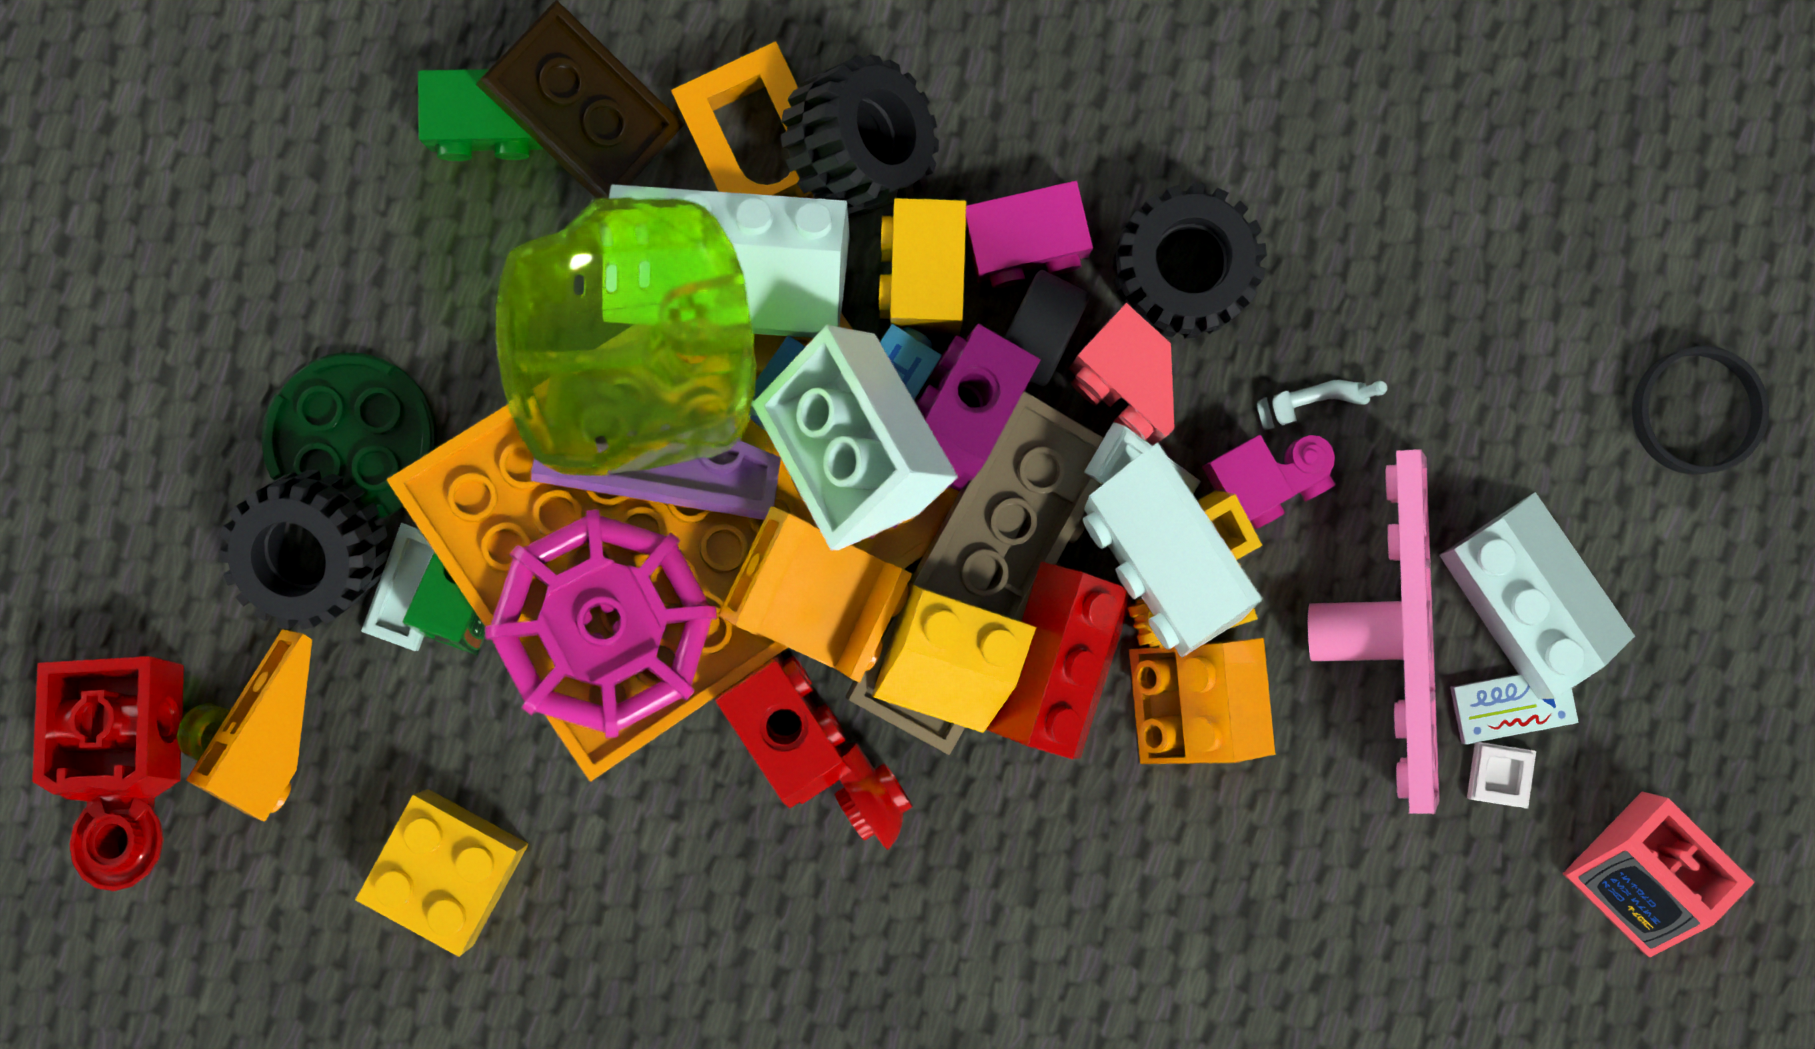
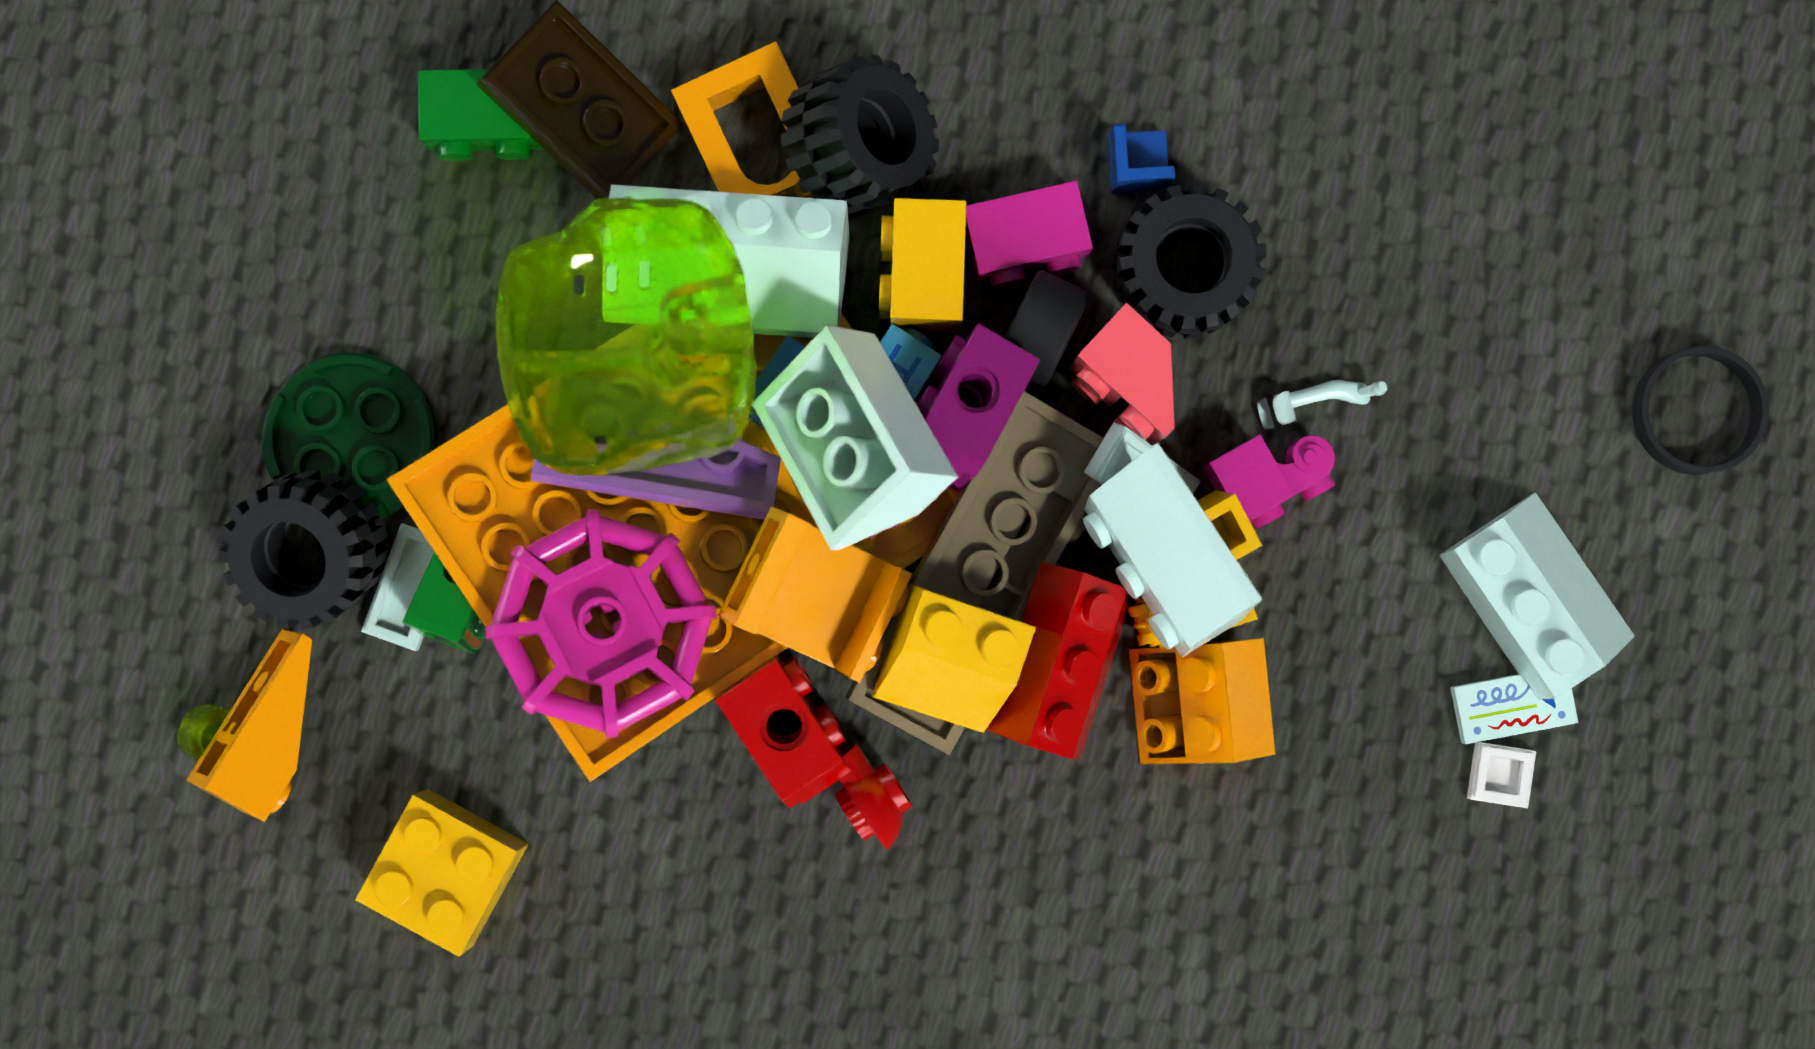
red brick [32,656,184,891] -> none
bright pink plate [1308,450,1439,814] -> none
coral slope [1563,791,1755,957] -> none
none -> blue panel [1107,123,1175,194]

